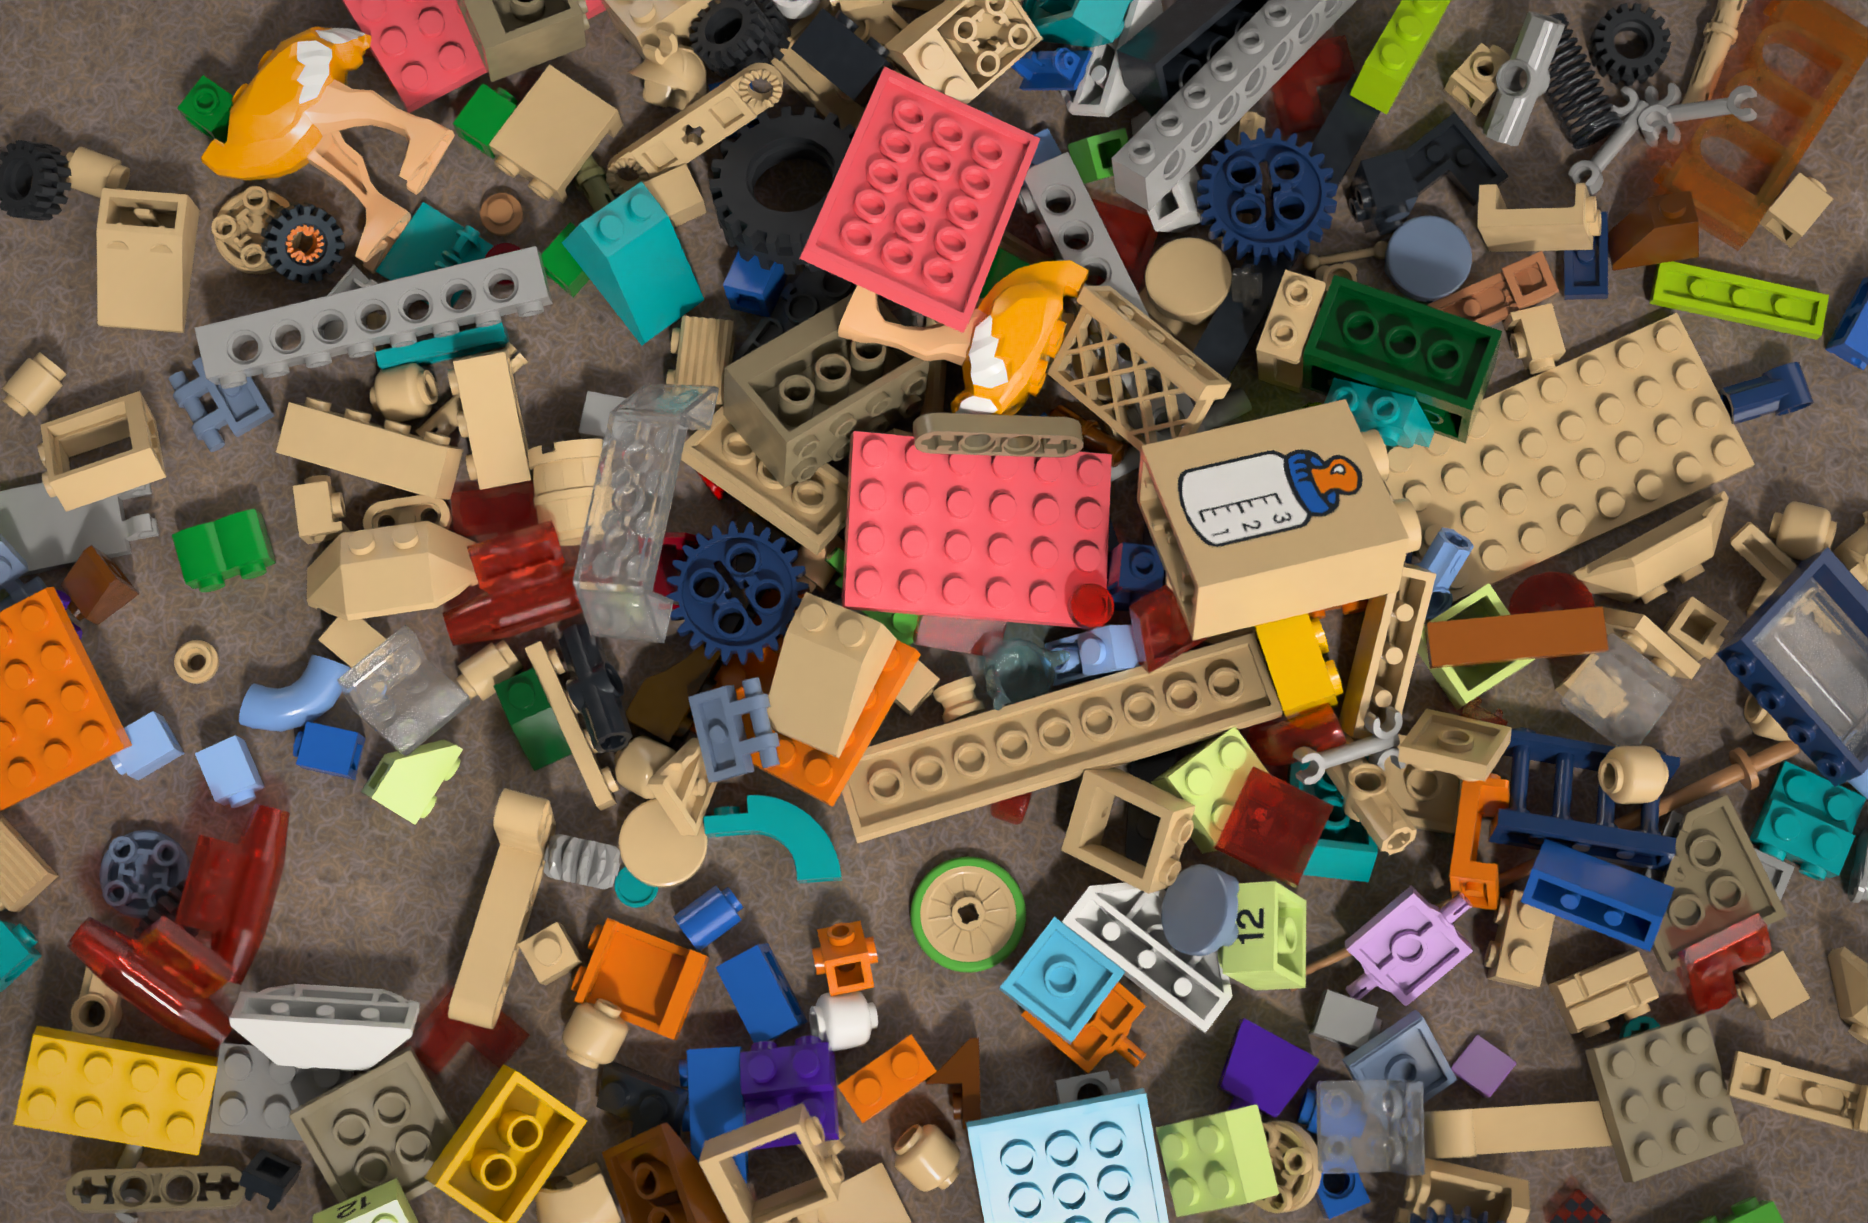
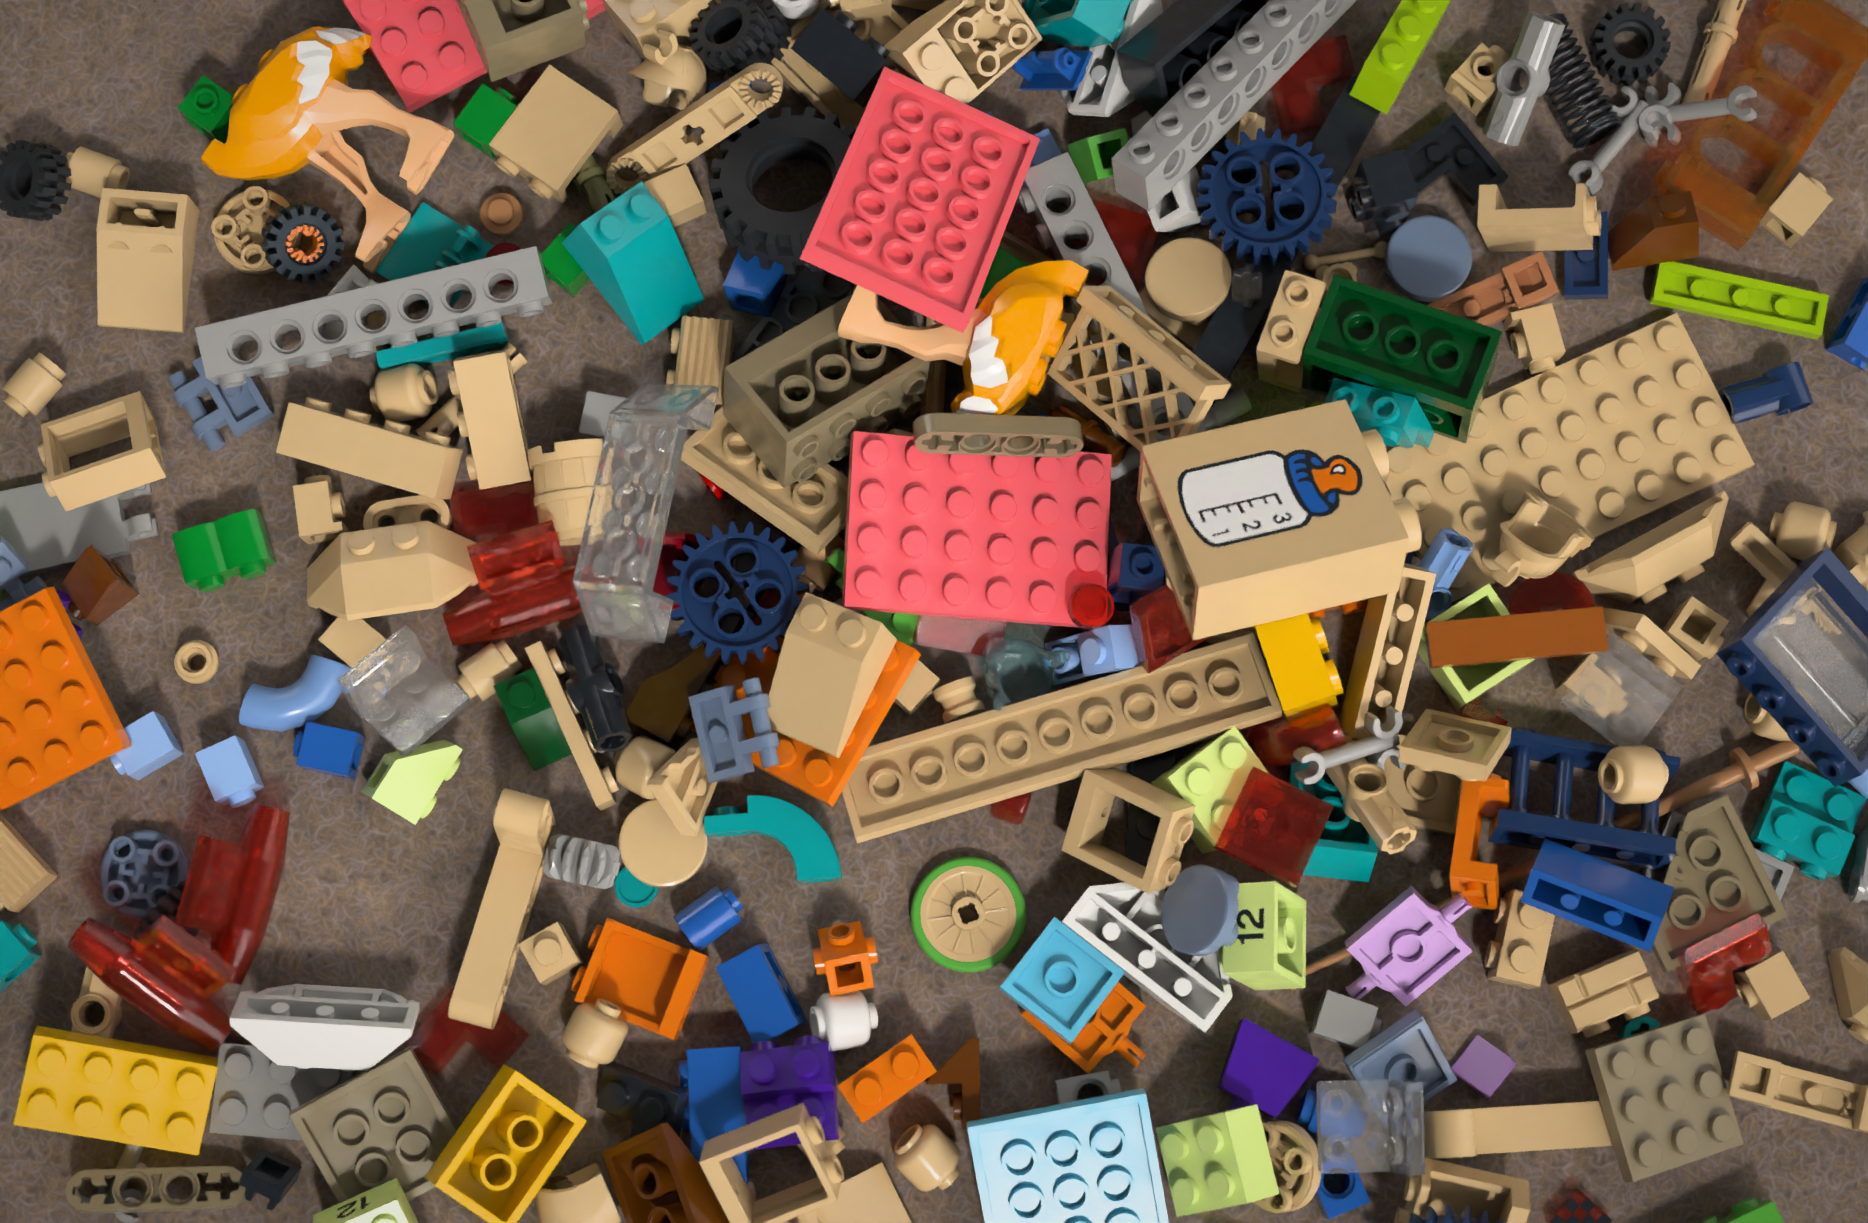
none -> tan helmet [1492,491,1595,587]

